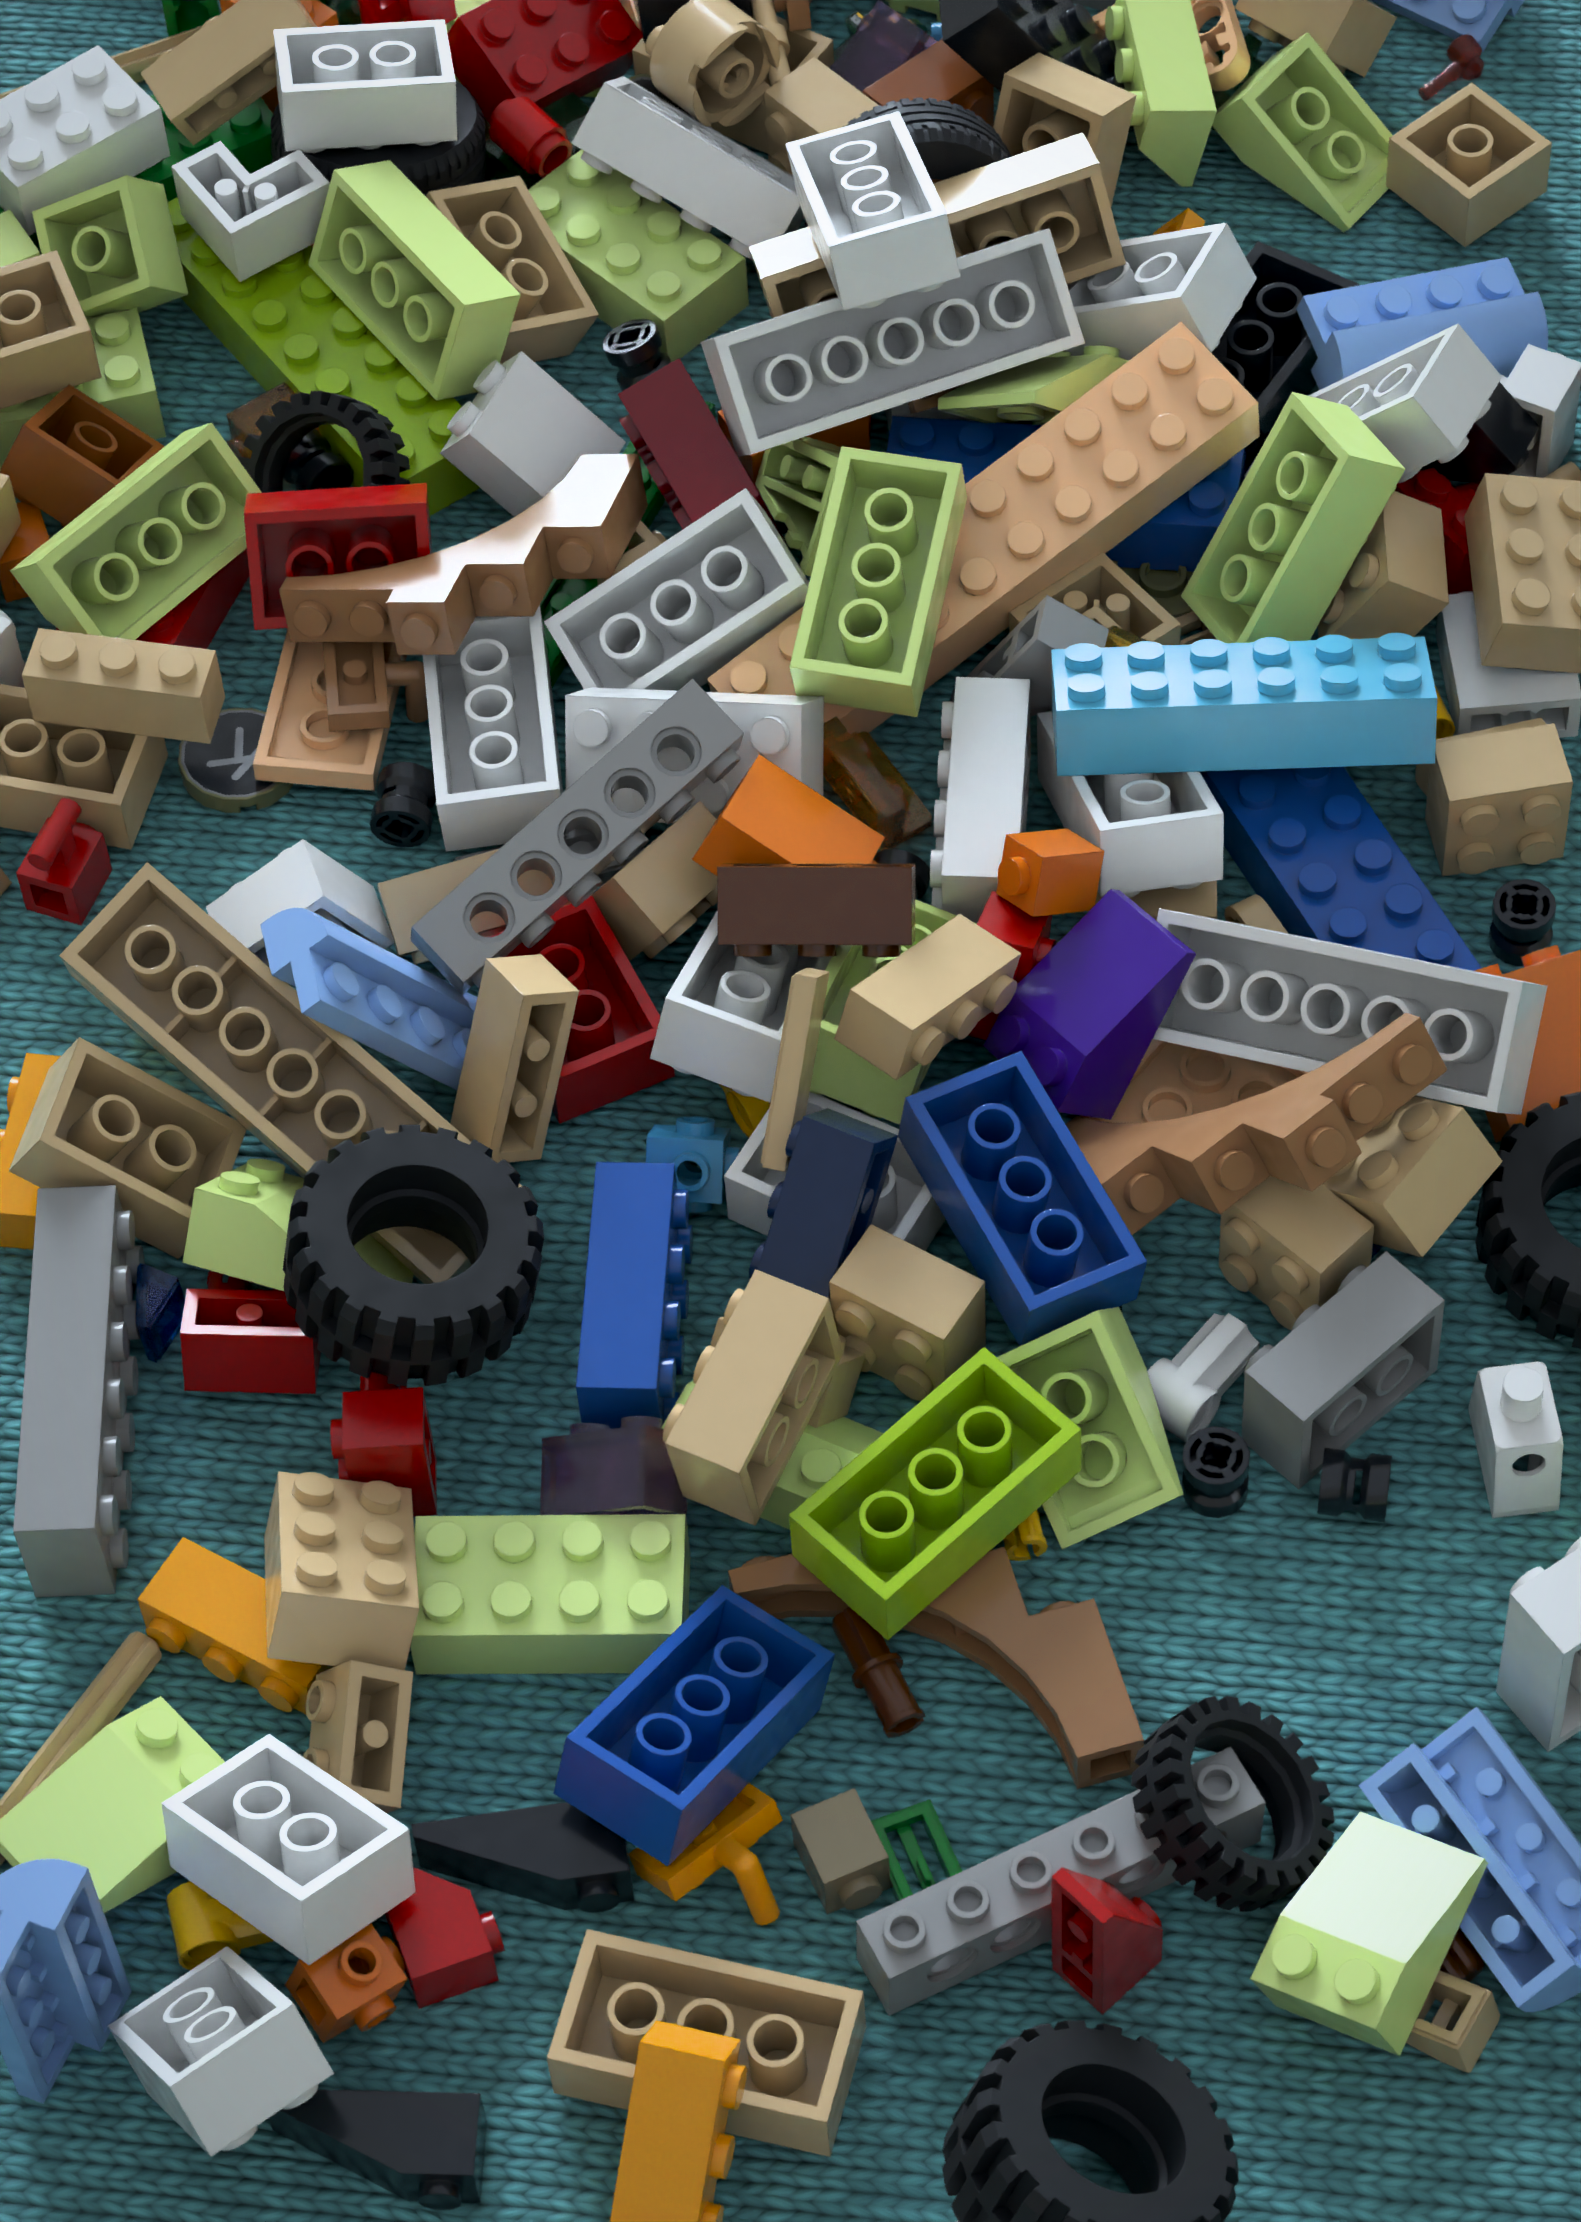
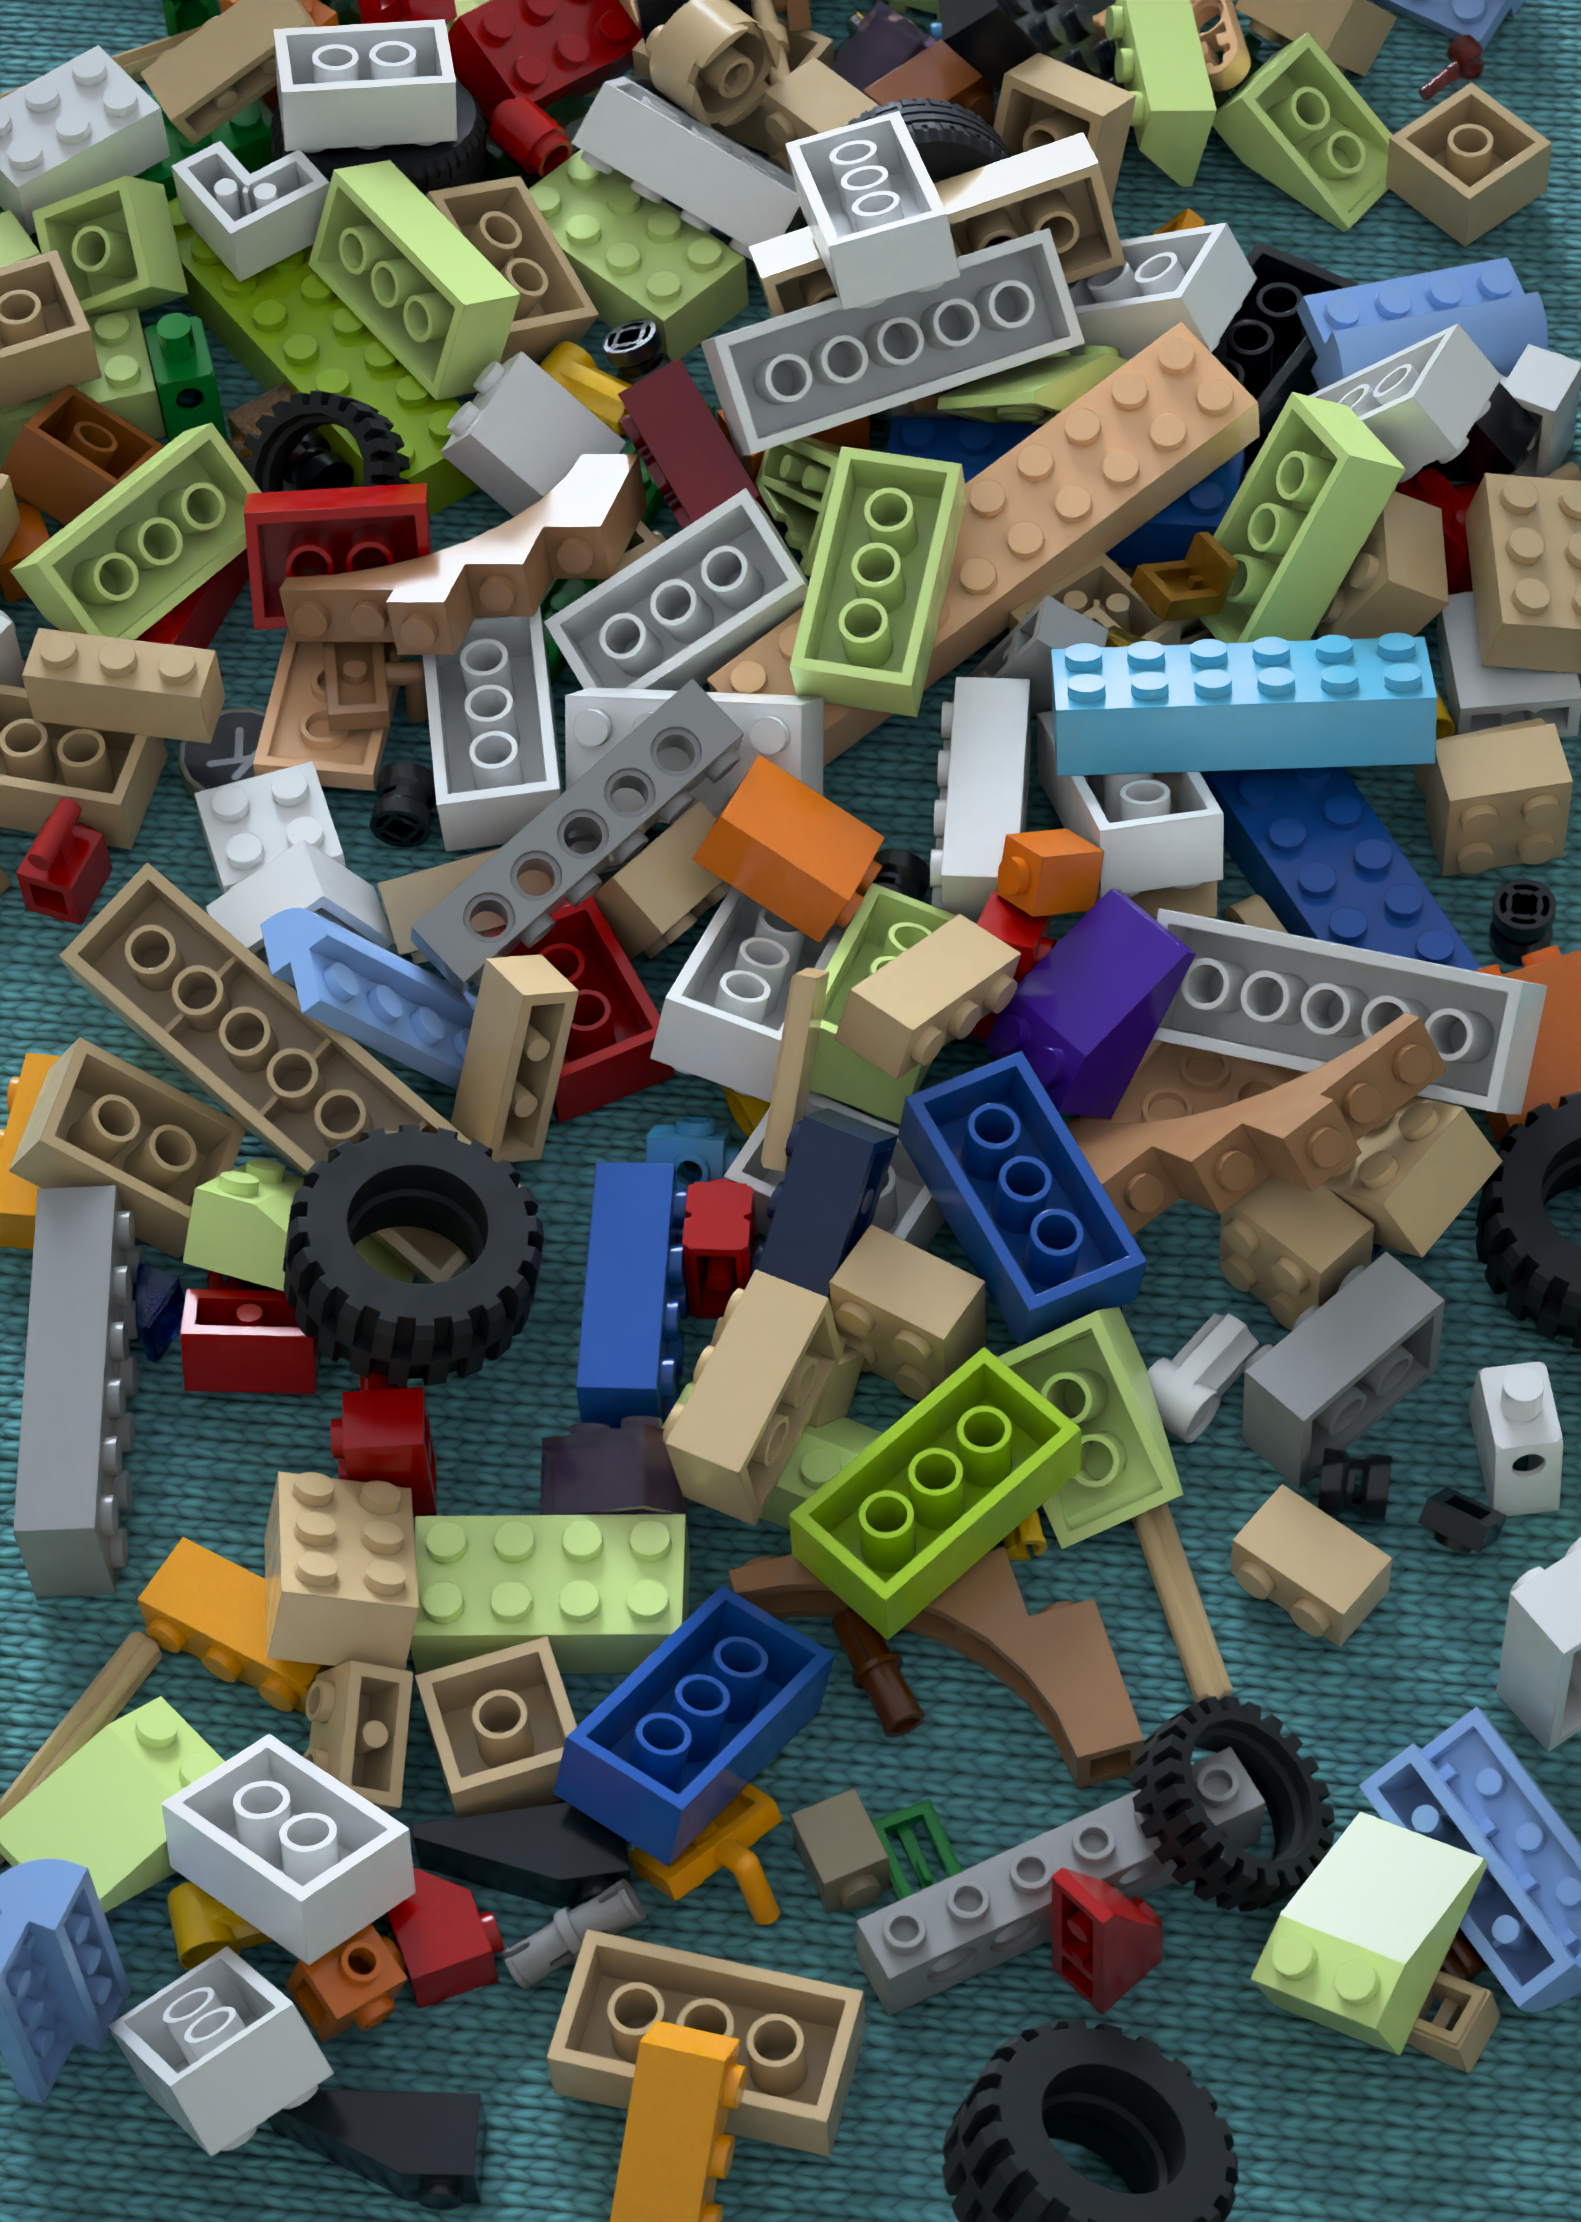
reddish brown brick [717,863,915,957] -> none
clear orange bracket [823,716,932,850] -> none
black wheel [1182,1426,1250,1518] -> none
none -> green torso [144,313,229,446]
none -> white brick [194,761,346,895]
none -> tan brick [415,1636,577,1818]
none -> light grey pin [502,1878,646,1990]
none -> yellow piece [539,341,632,437]
none -> red brick [682,1179,759,1319]
none -> pearl gold bracket [1130,532,1238,621]
none -> tan axle [1131,1503,1233,1703]
none -> tan brick [1231,1484,1392,1647]
none -> black plate [1418,1487,1507,1553]

